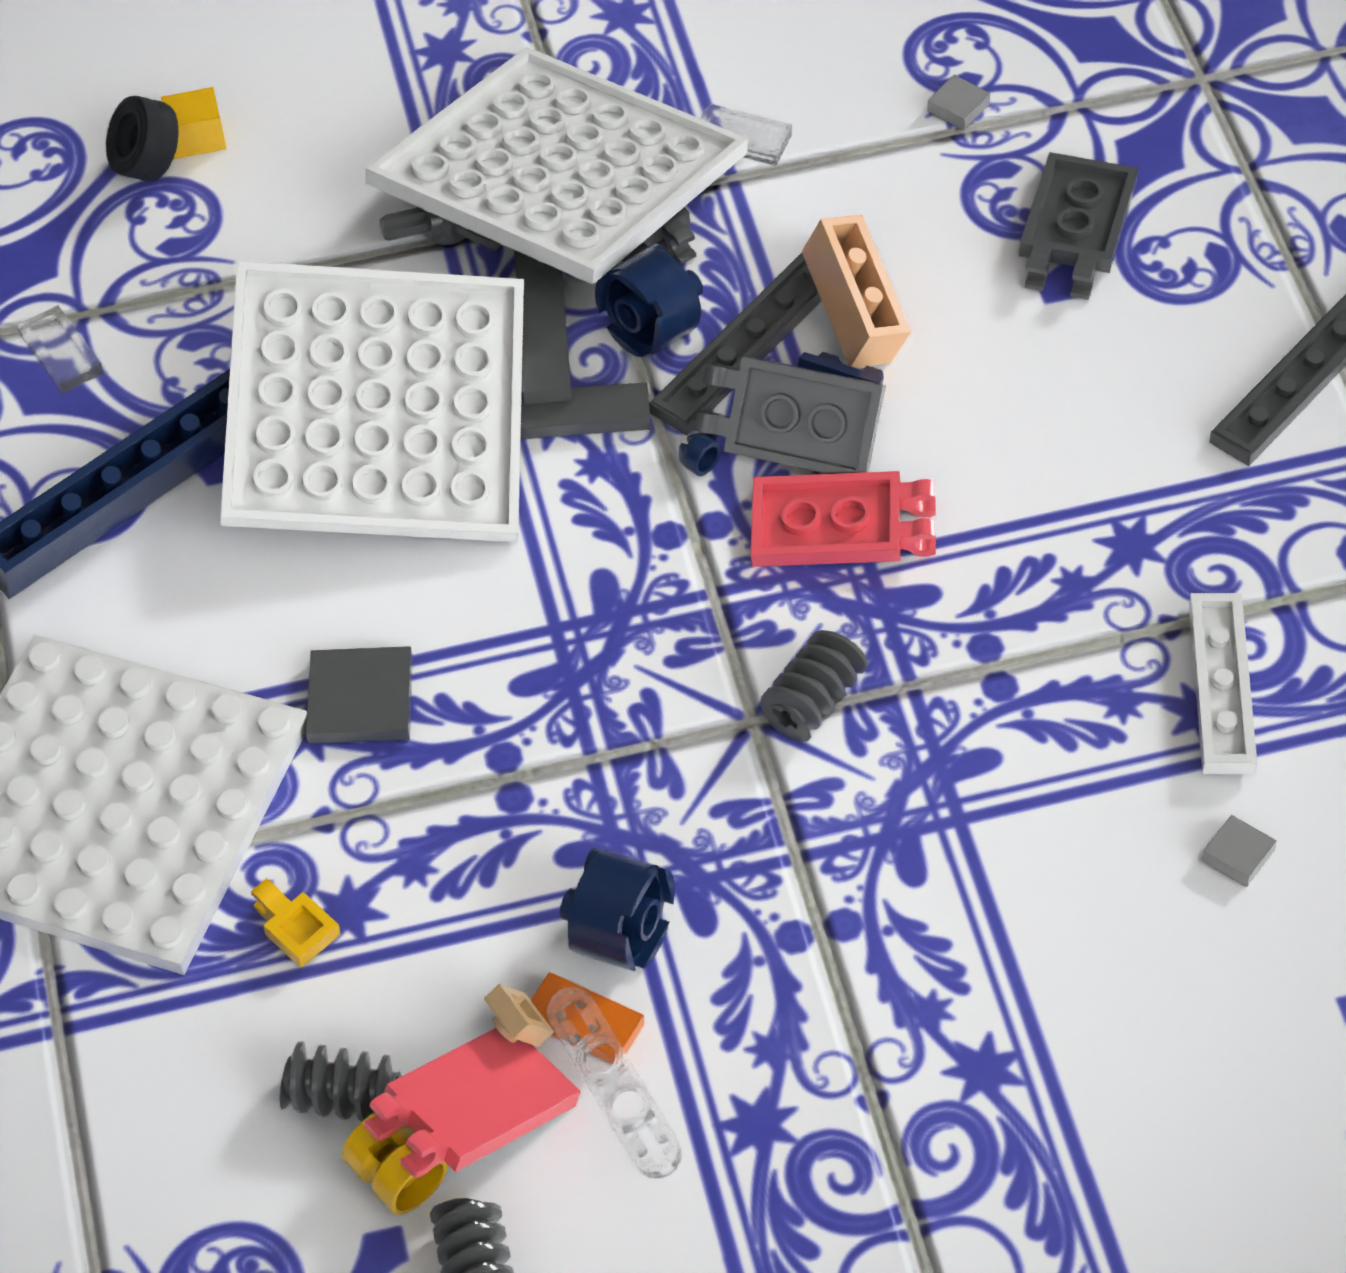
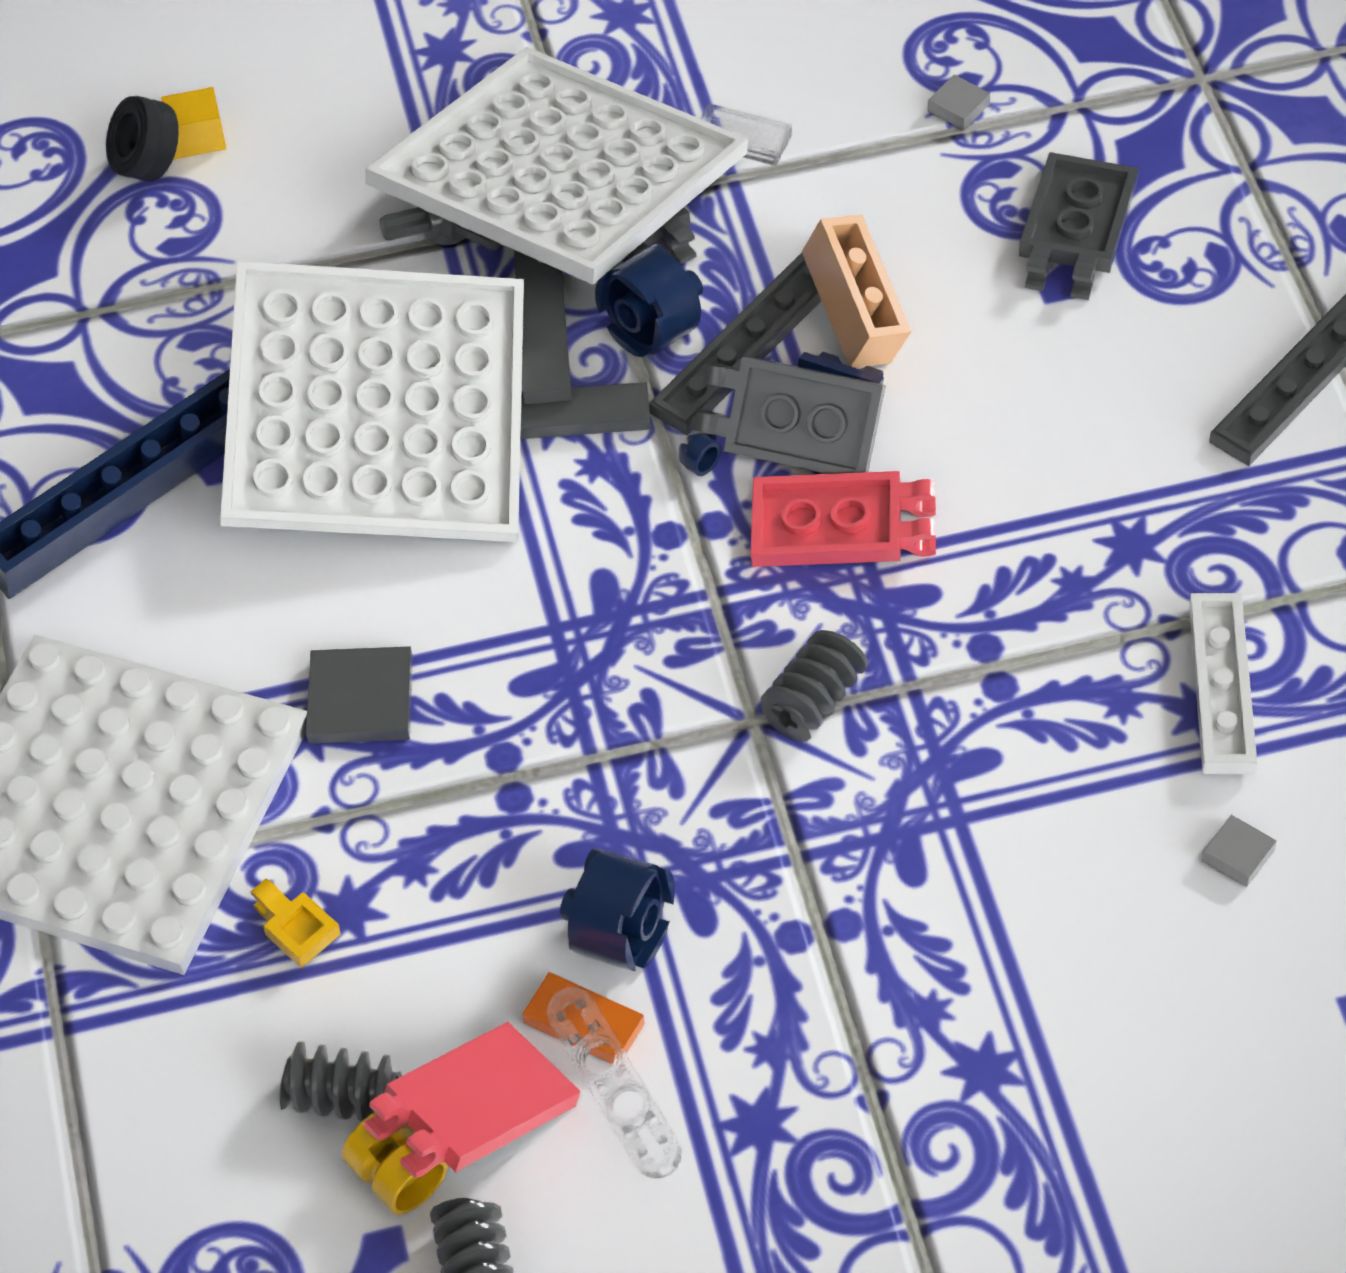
clear tile [17,305,104,394] -> none
tan plate [484,984,554,1047] -> none

